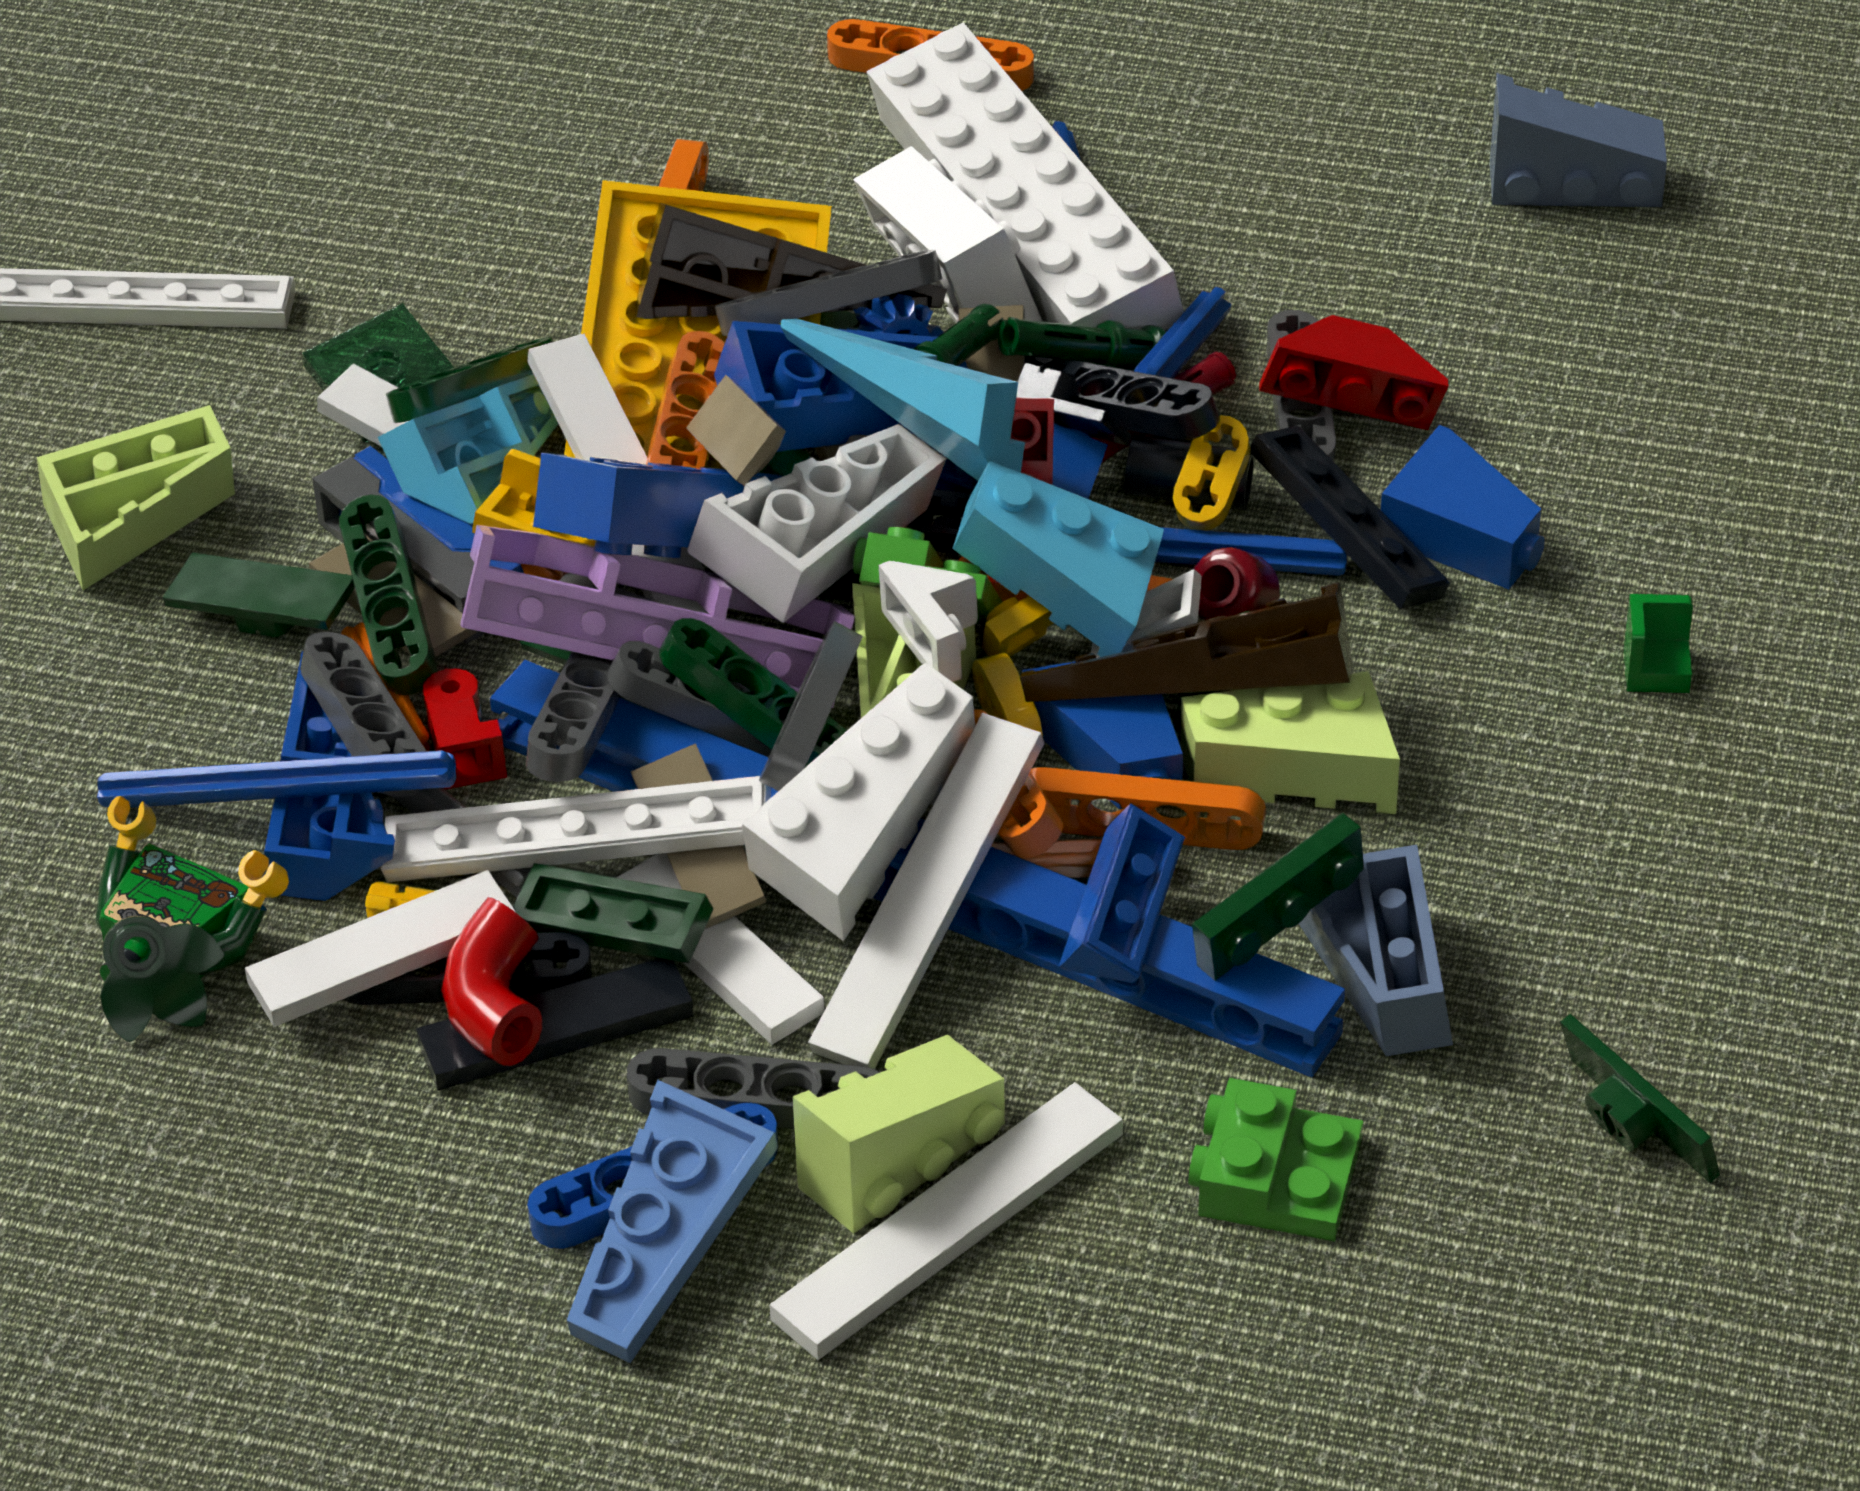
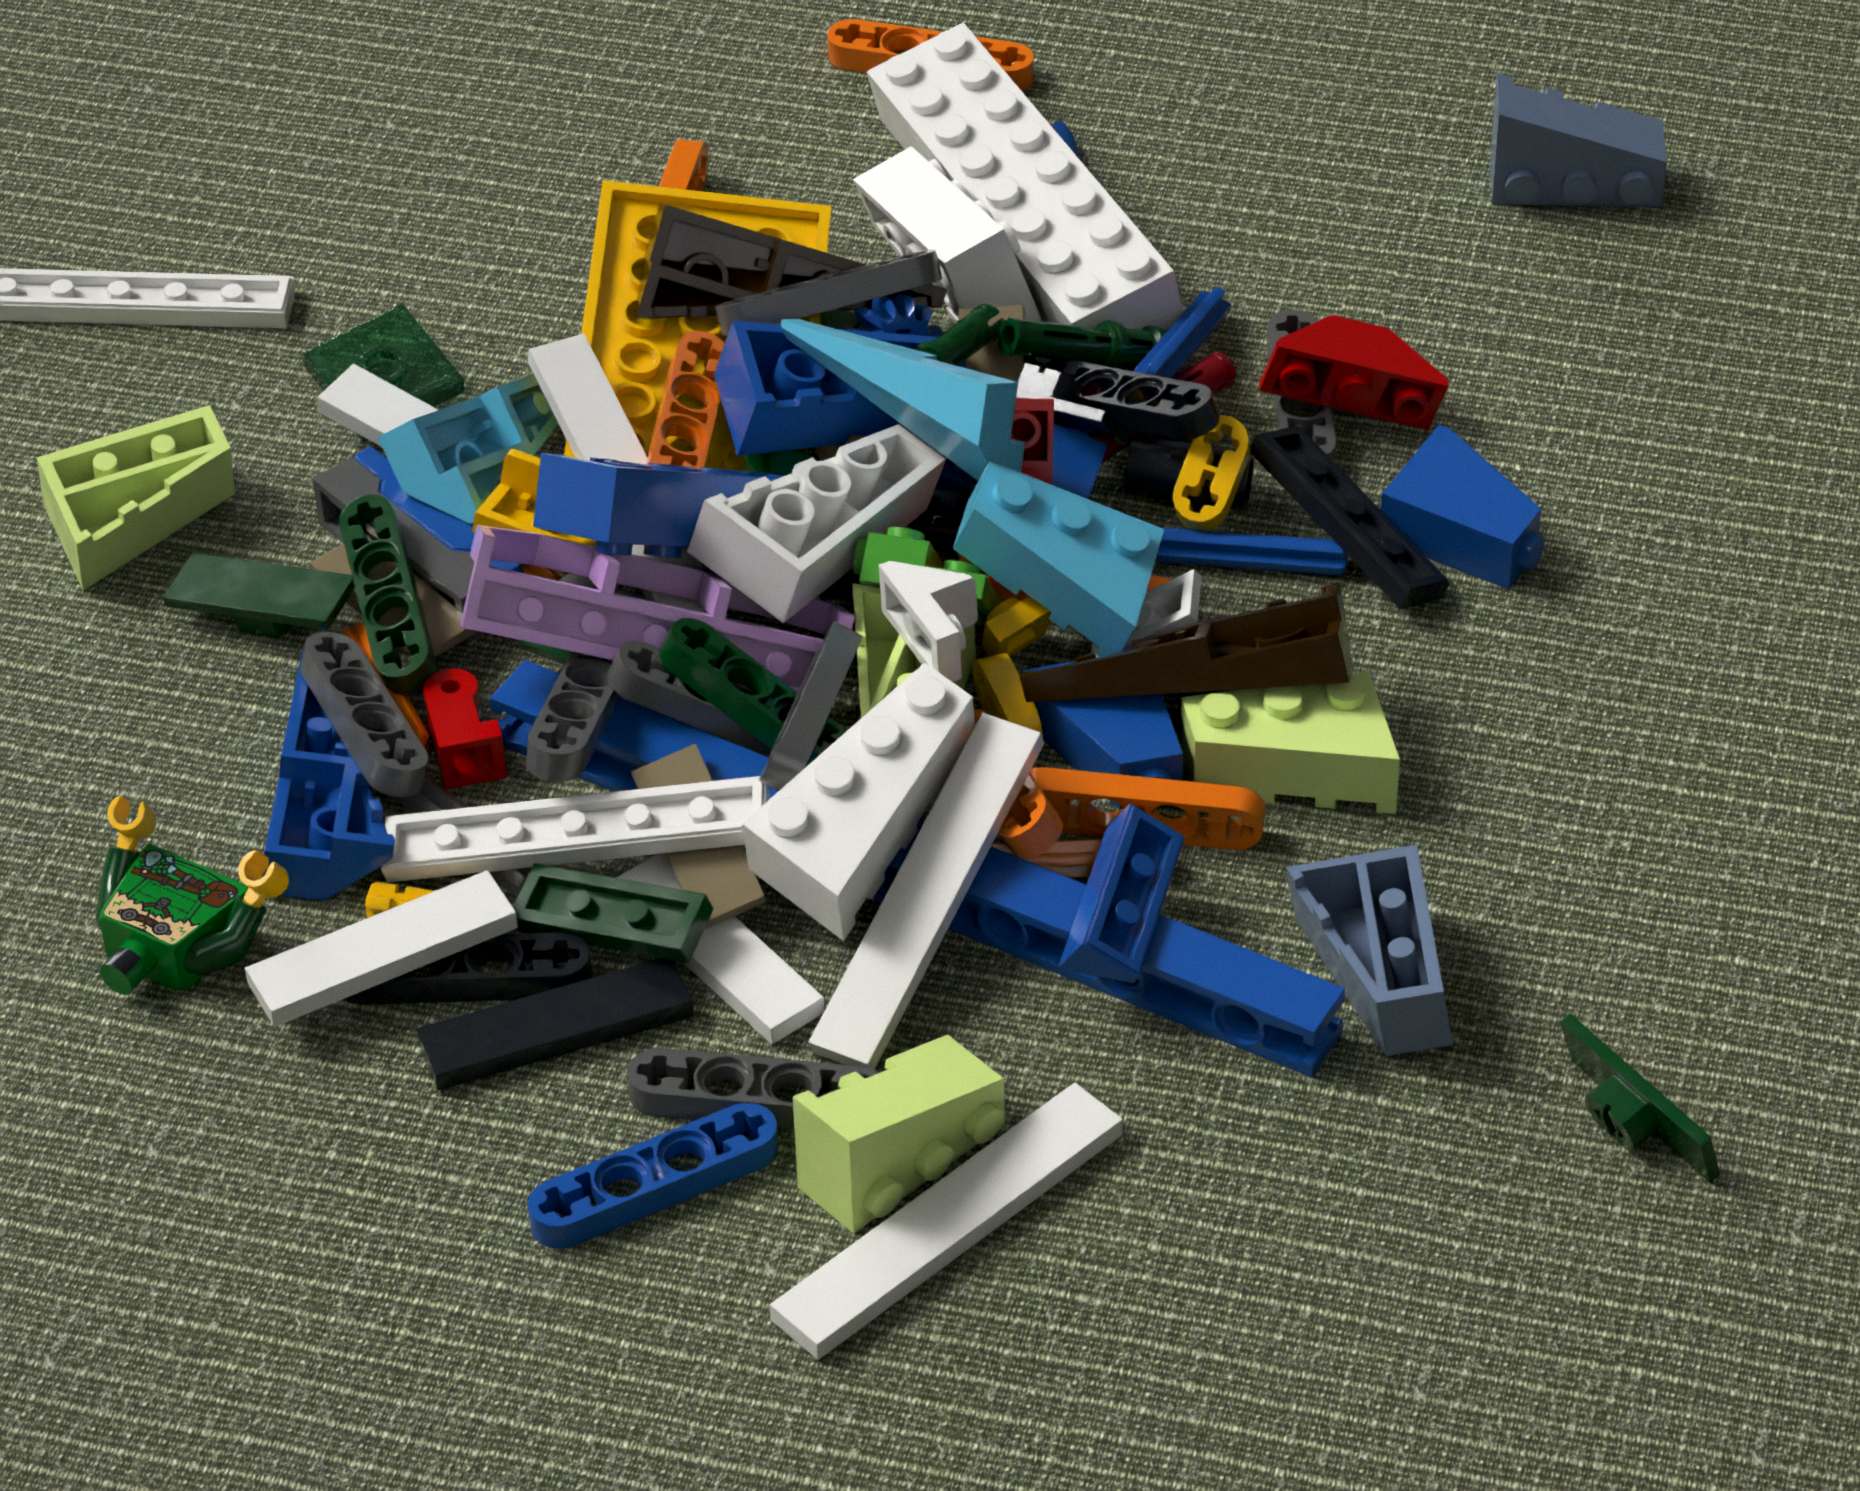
blue axle [97,750,456,808] -> none
dark green plate [100,916,224,1042] -> none
dark green beam [386,337,553,423] -> none
red cylinder [442,897,542,1066] -> none
medium blue wing [566,1080,778,1363] -> none
dark tan piece [686,375,786,486] -> none
bright green plate [1188,1078,1363,1242] -> none
dark green plate [1192,812,1364,981] -> none
dark red head [1194,547,1280,620] -> none
green panel [1624,594,1693,693] -> none

